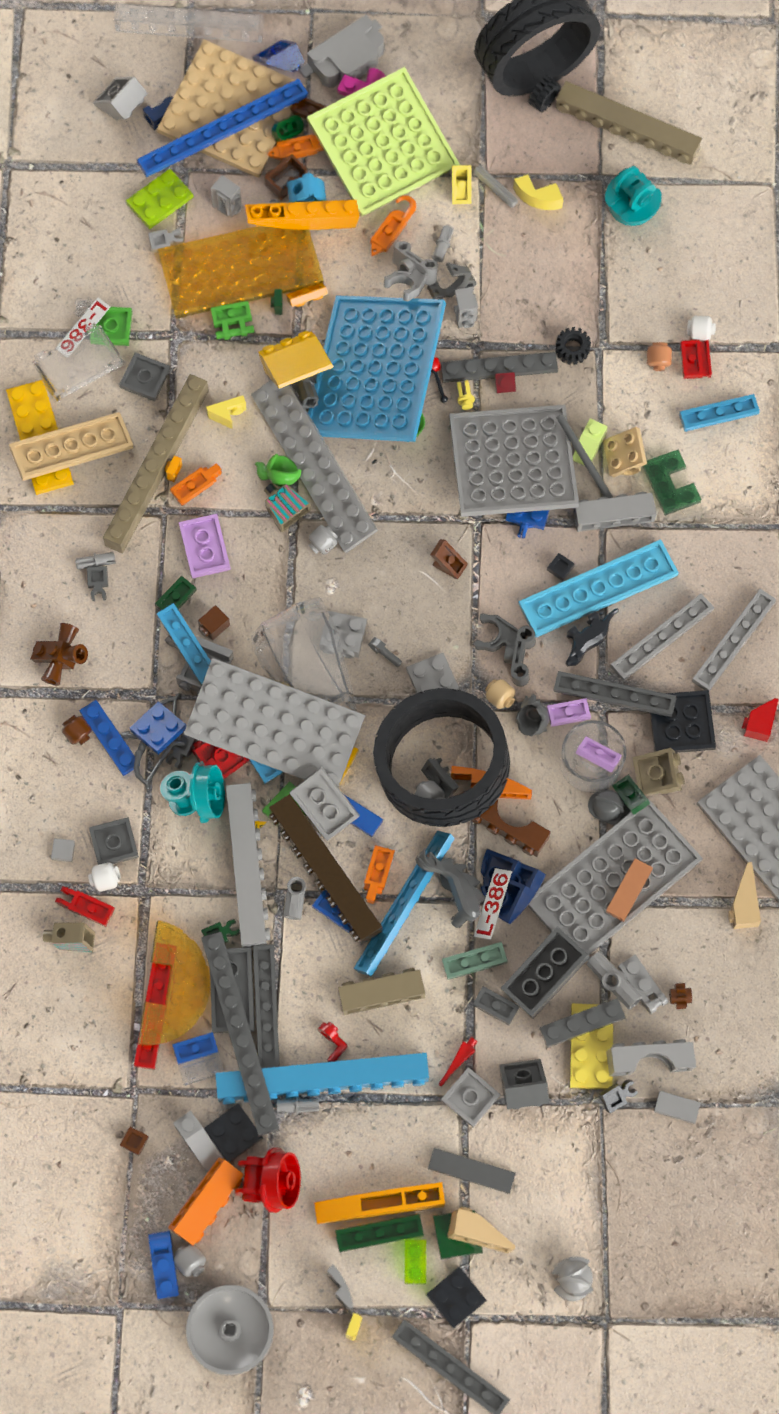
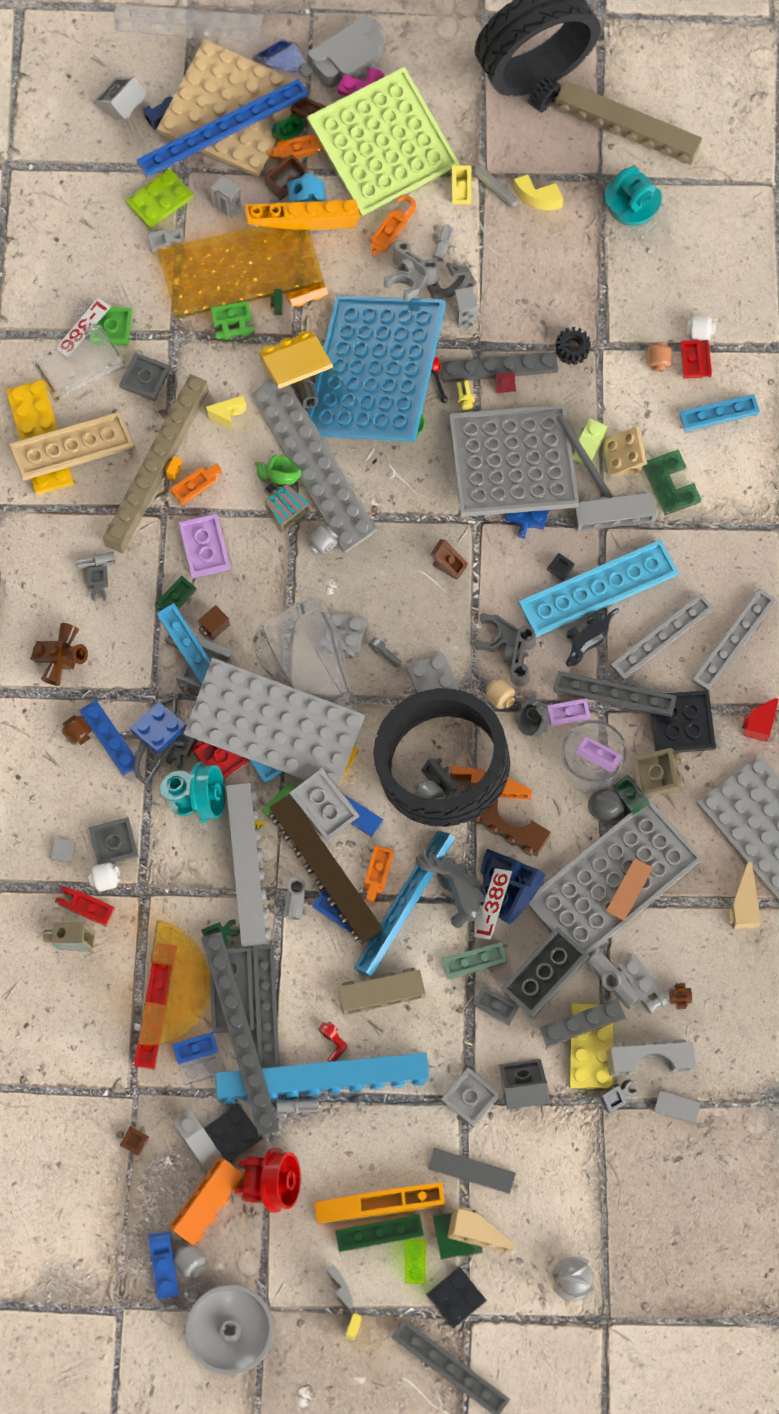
red piece [439,1037,478,1087] -> none

